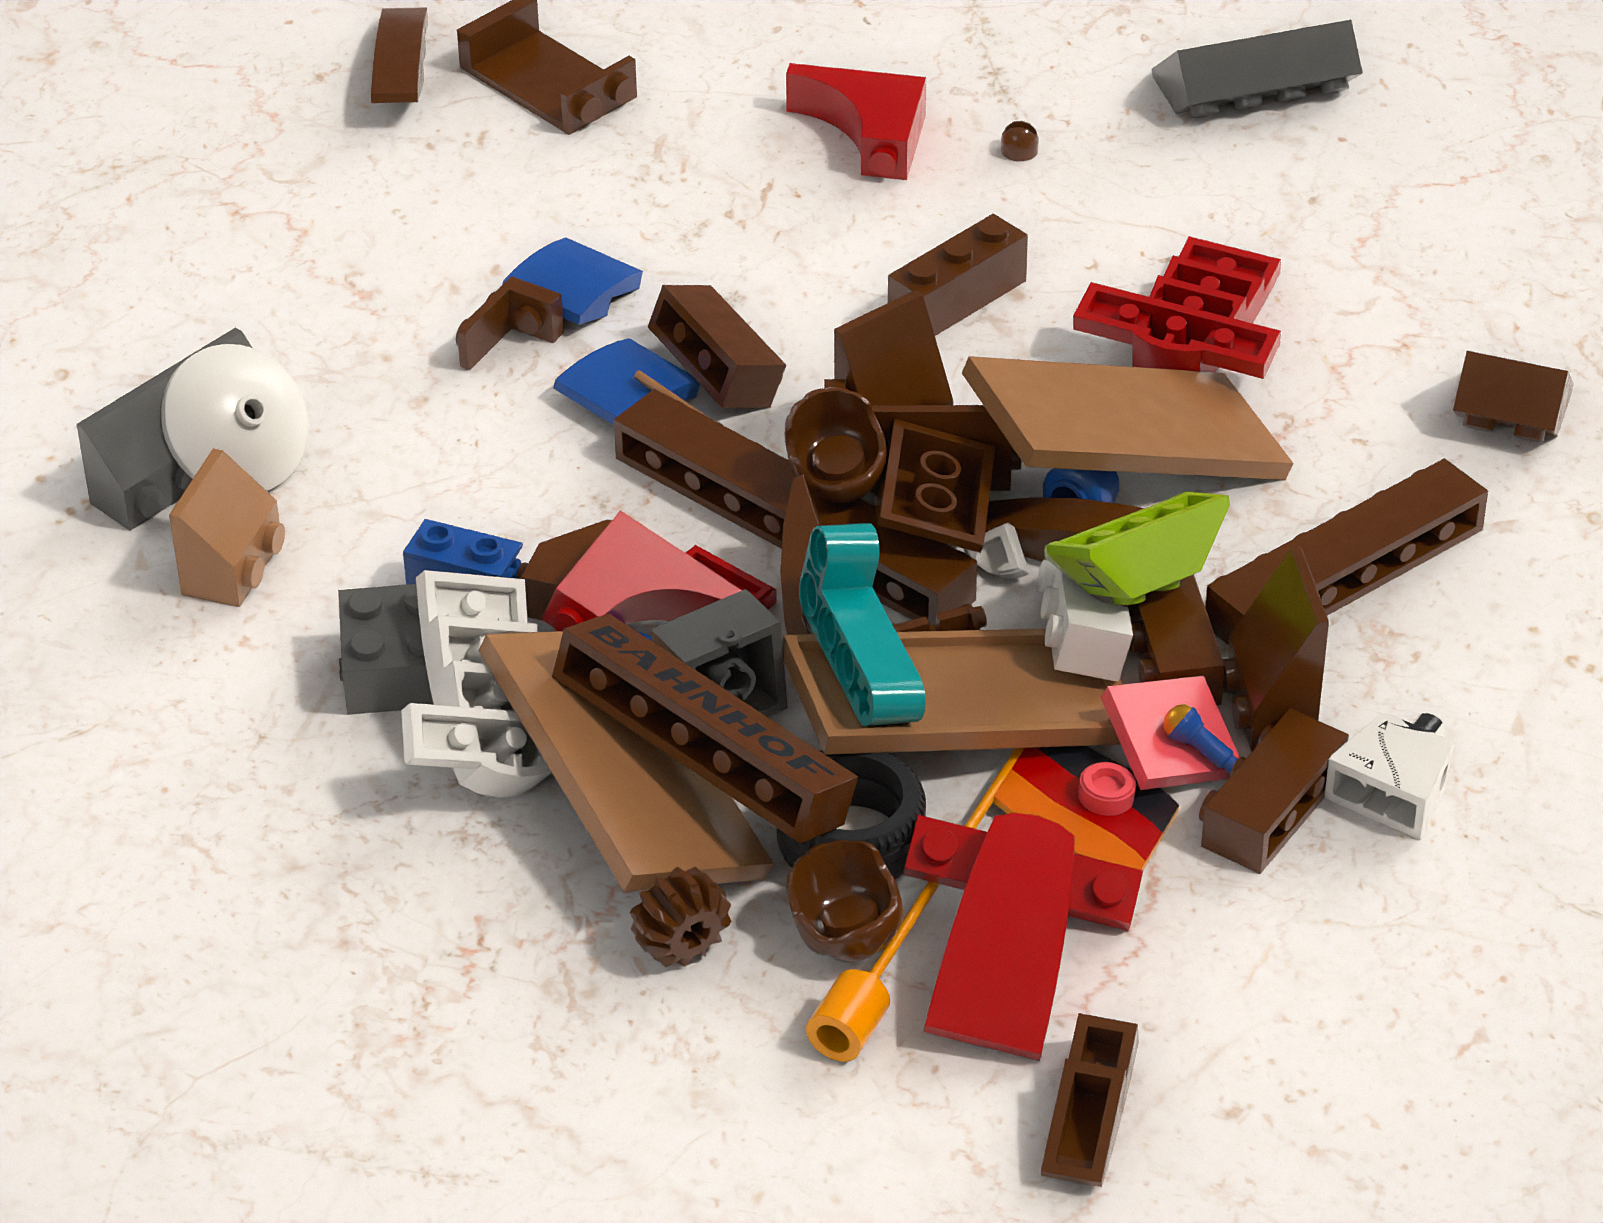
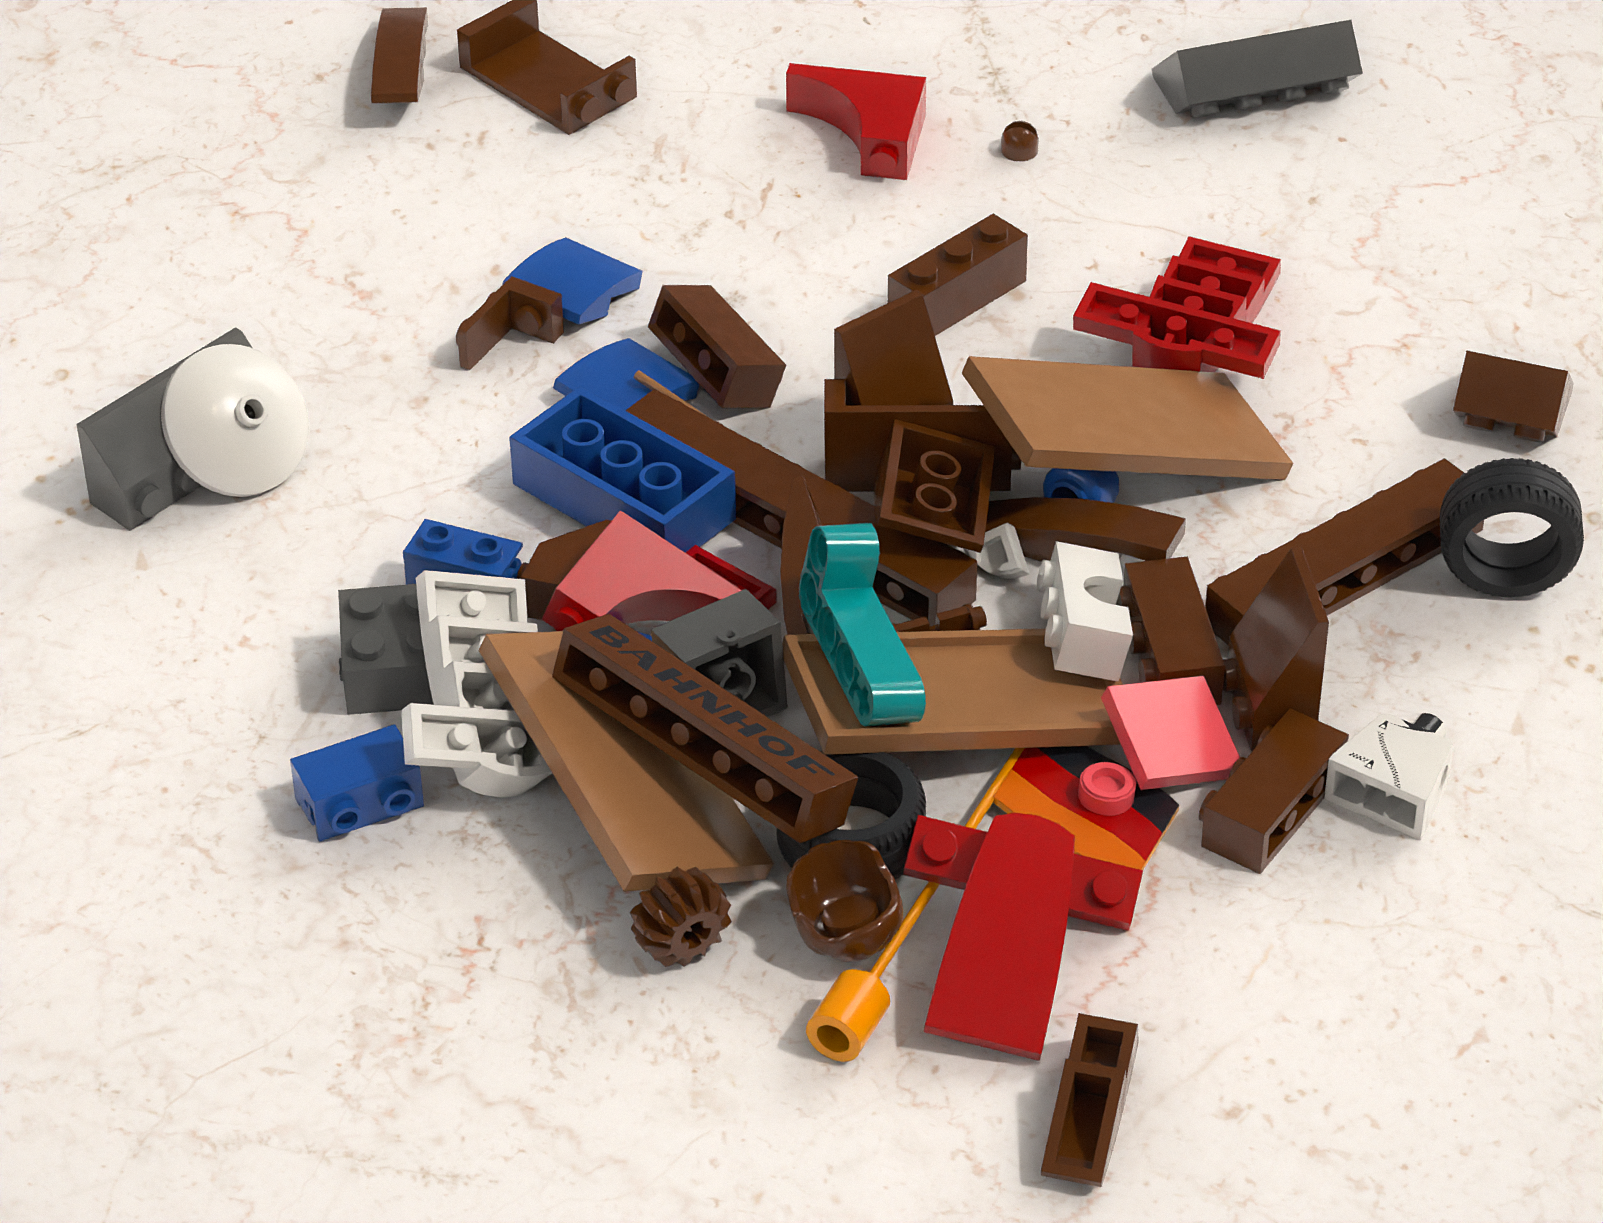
medium nougat slope [169,448,285,607] -> none
reddish brown piece [784,387,887,503] -> none
lime wedge [1044,492,1230,605] -> none
blue piece [1163,704,1238,773] -> none
none -> blue hinge [290,724,424,842]
none -> blue brick [509,386,736,553]
none -> black tyre [1440,458,1584,597]

